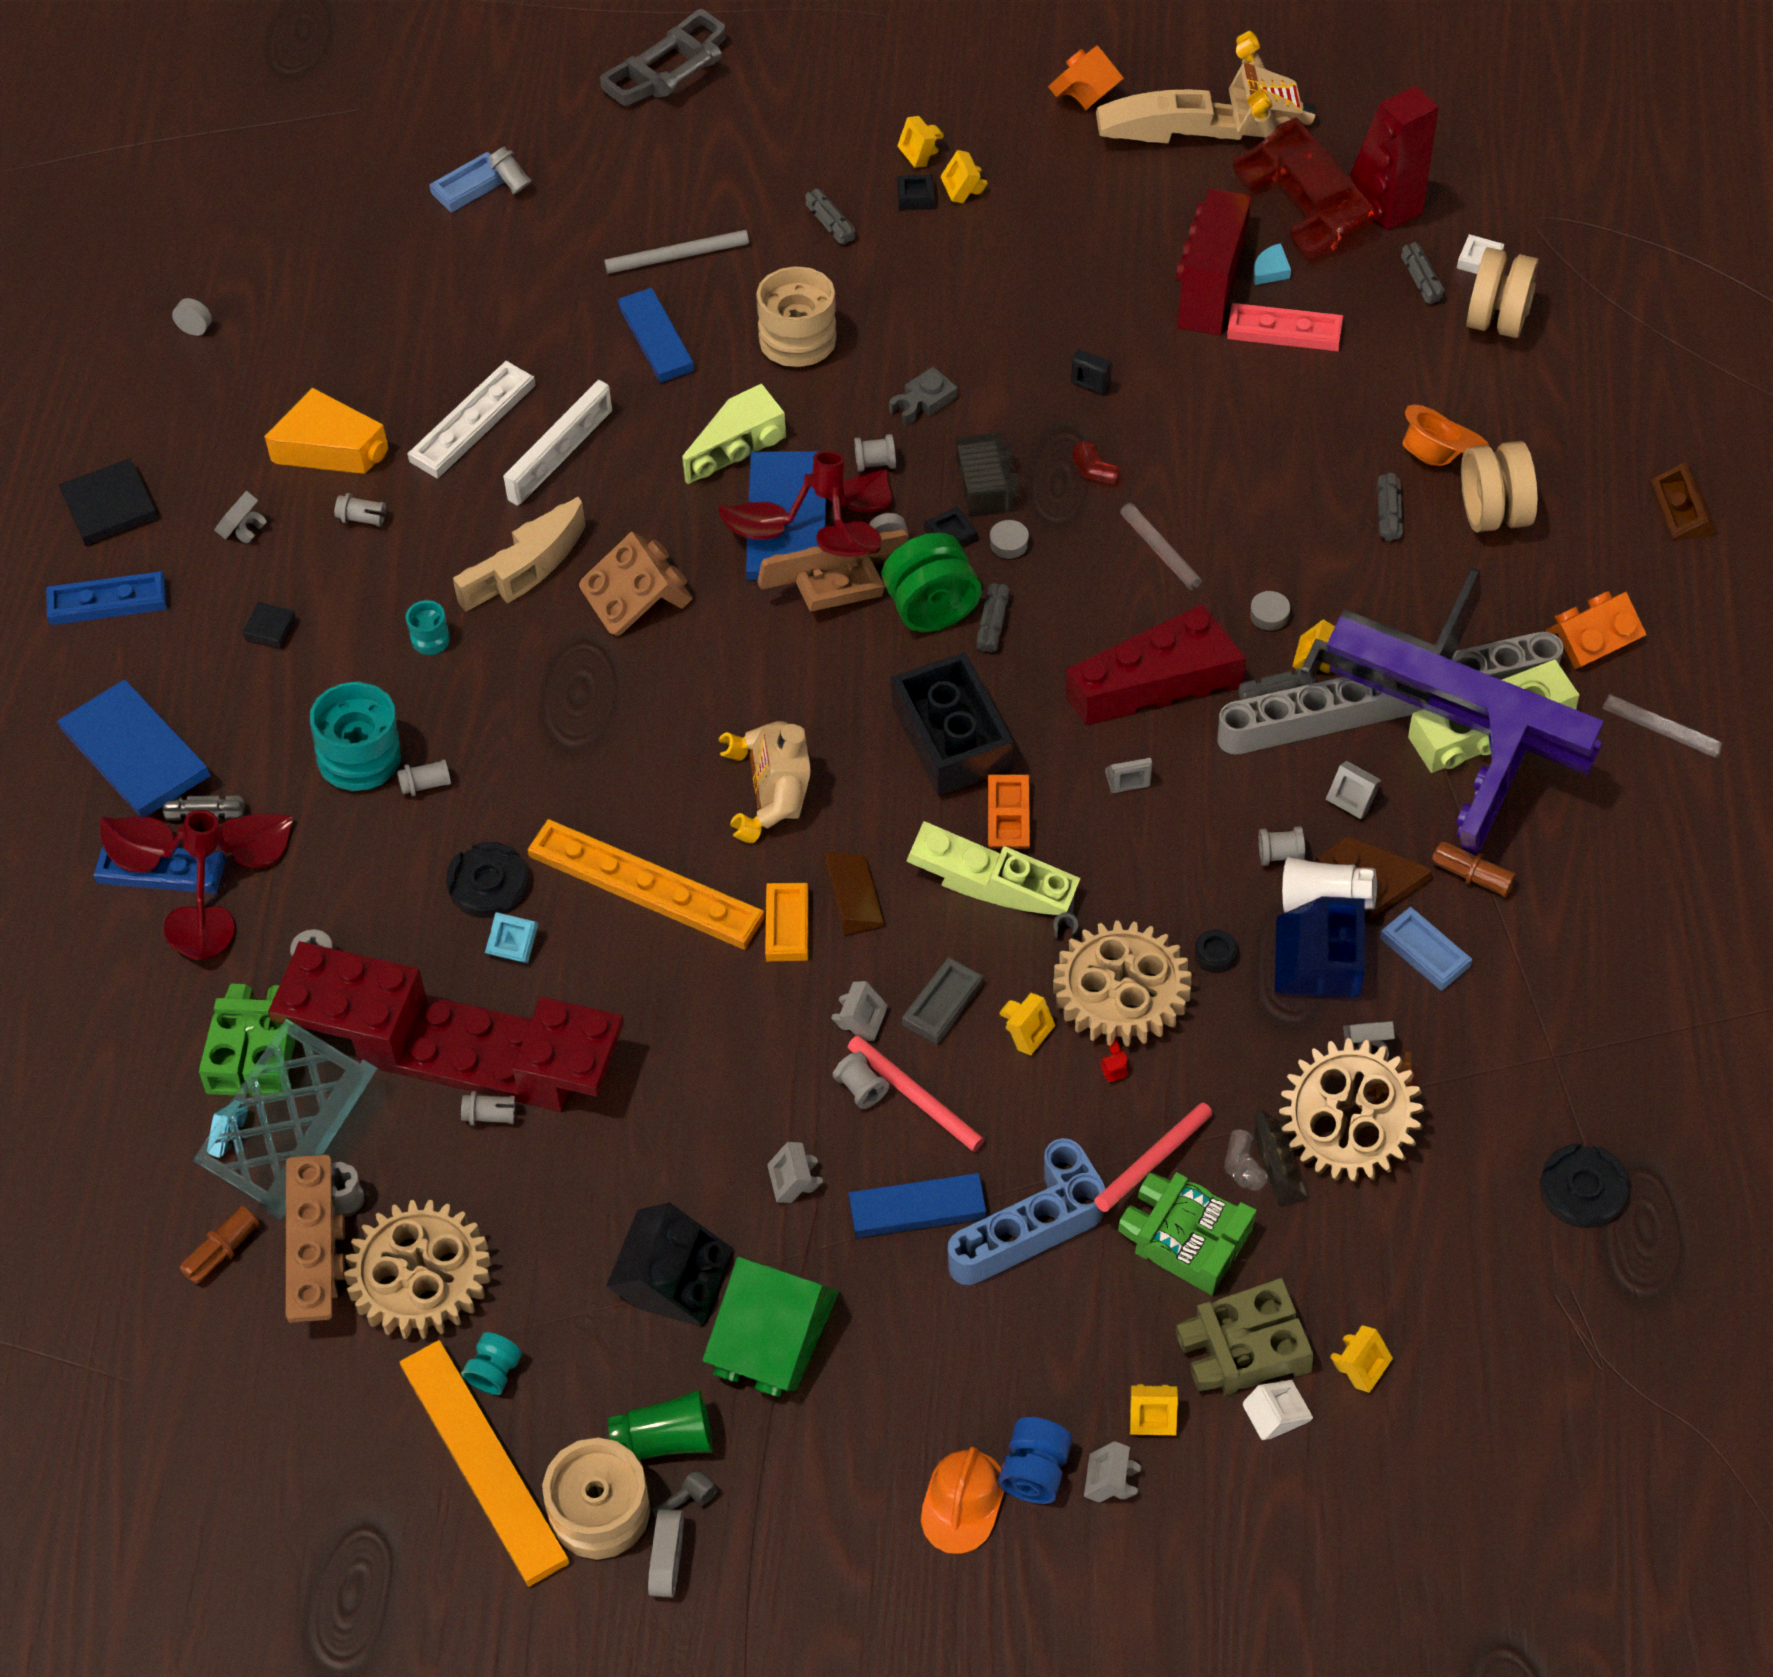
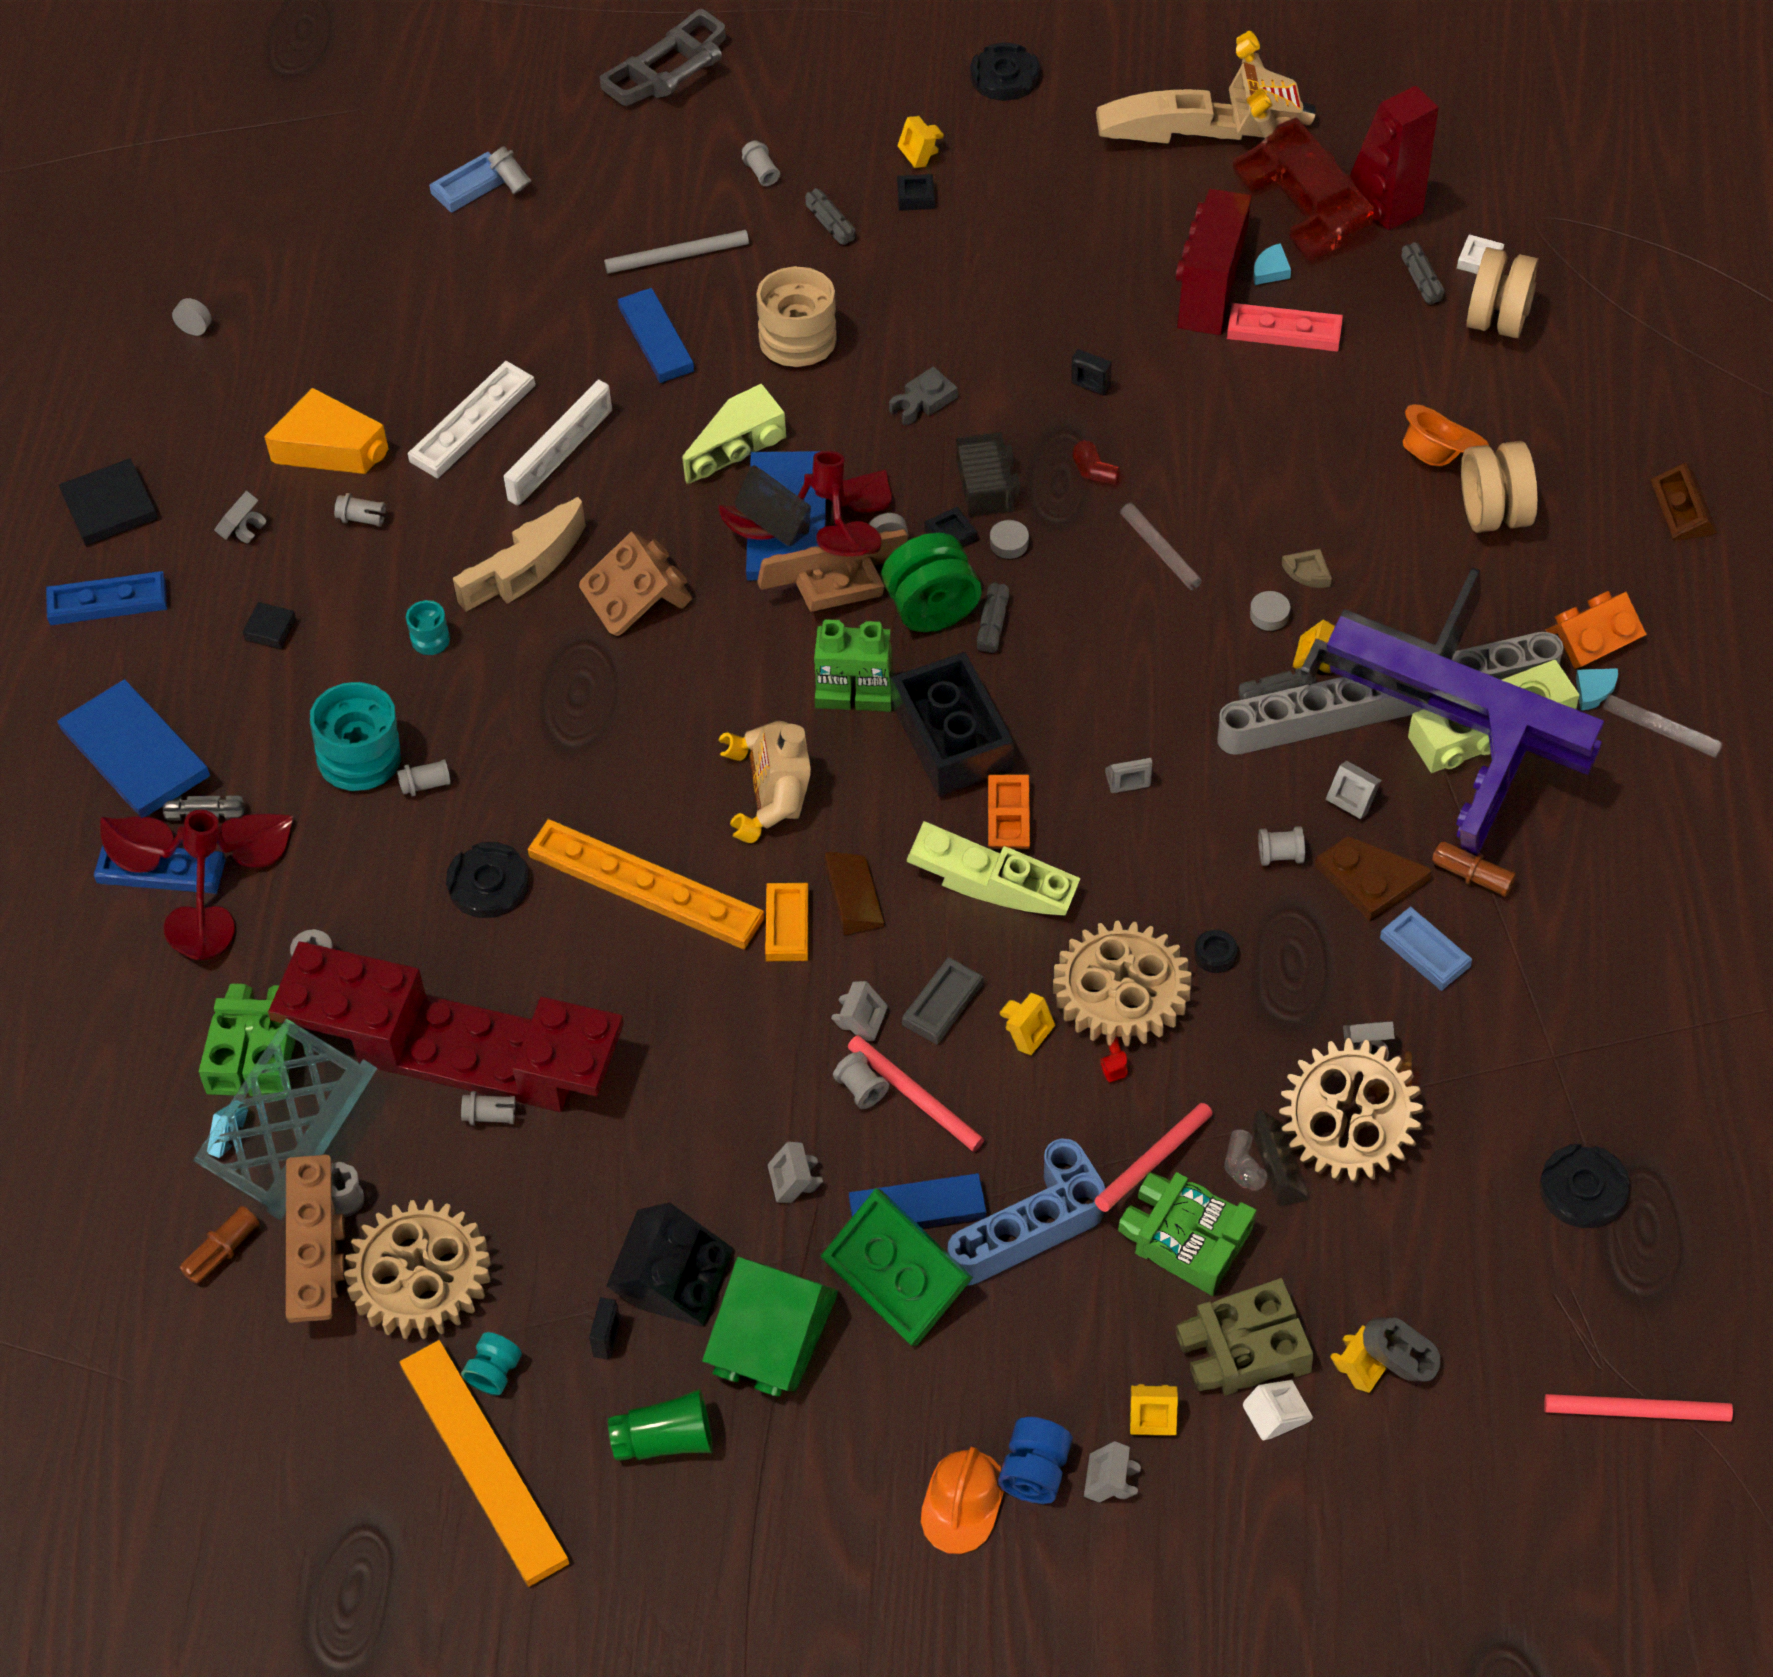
medium azure tile [485,912,539,964] -> none
tan wheel [542,1437,651,1560] -> none
light grey beam [648,1509,684,1598] -> none
dark grey hand [652,1472,717,1518] -> none
light grey bush [854,434,896,472] -> none
yellow tile [940,150,988,203] -> none
orange brick [1048,45,1124,110] -> none
dark grey hand [1053,893,1078,940] -> none
dark red wedge [1065,604,1246,725] -> none
clear blue slope [1274,896,1365,998] -> none
white plant [1282,857,1377,915] -> none
dark grey axle [1377,472,1402,542] -> none
none -> black tile [589,1297,621,1360]
none -> clear smoke slope [735,465,811,547]
none -> light grey pin [742,141,780,186]
none -> bright green hips [814,619,894,712]
none -> green tile [820,1188,973,1346]
none -> black tile [970,42,1040,101]
none -> dark tan tile [1282,549,1332,588]
none -> dark grey beam [1363,1317,1440,1381]
none -> coral bar [1544,1394,1733,1422]
none -> medium azure tile [1575,668,1618,710]

